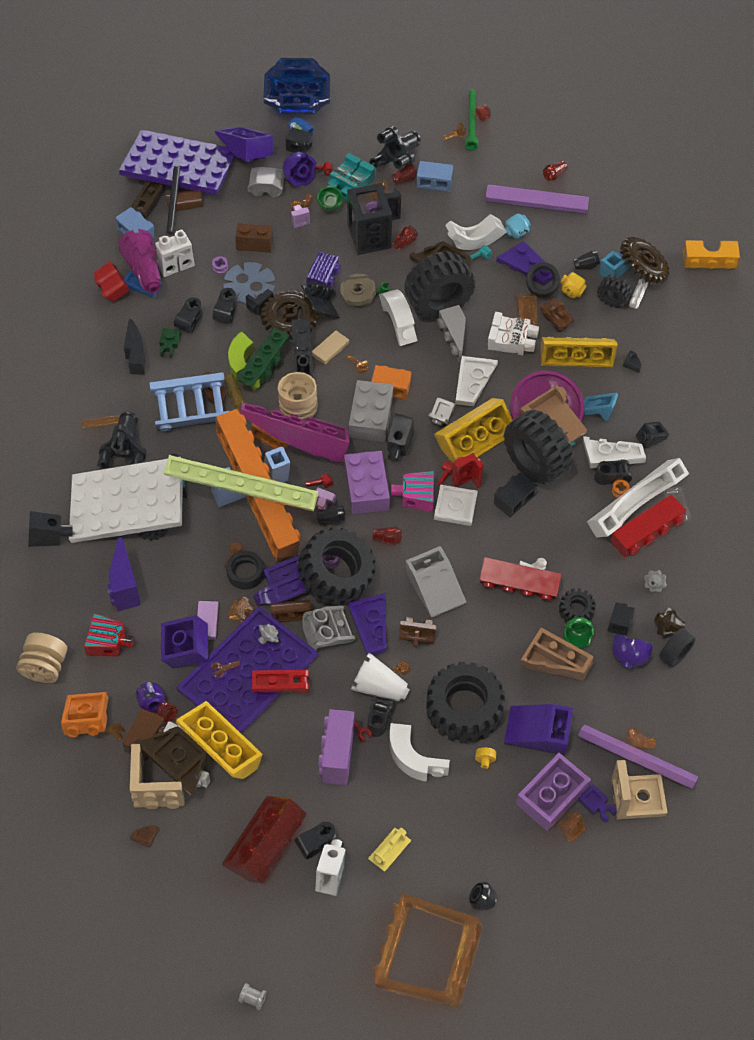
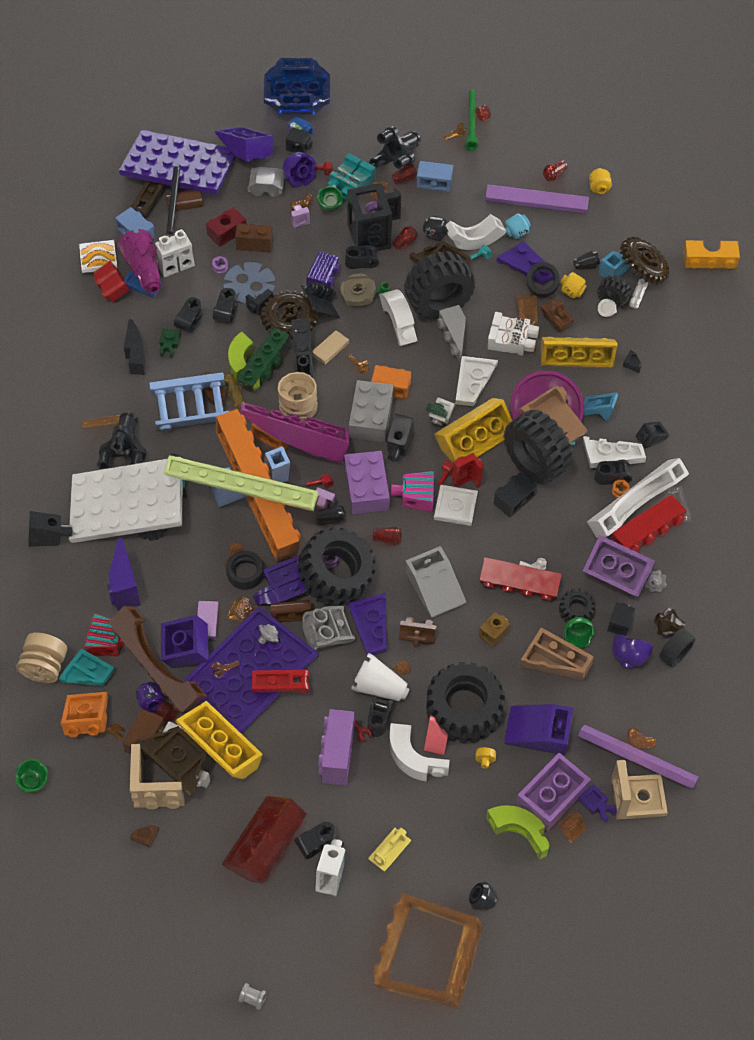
none -> green hair [15,759,48,794]
none -> teal wing [58,648,115,686]
none -> slope [79,240,117,273]
none -> reddish brown arch [108,606,207,713]
none -> dark red brick [206,207,247,247]
none -> black piece [345,245,379,269]
none -> black head [423,216,449,240]
none -> coral tile [424,716,448,755]
none -> clear green plate [426,402,448,418]
none -> pearl gold brick [479,612,510,648]
none -> lime arch [486,805,550,859]
none -> medium lavender brick [583,535,655,596]
none -> yellow head [589,168,612,194]
none -> white tile [598,299,617,317]

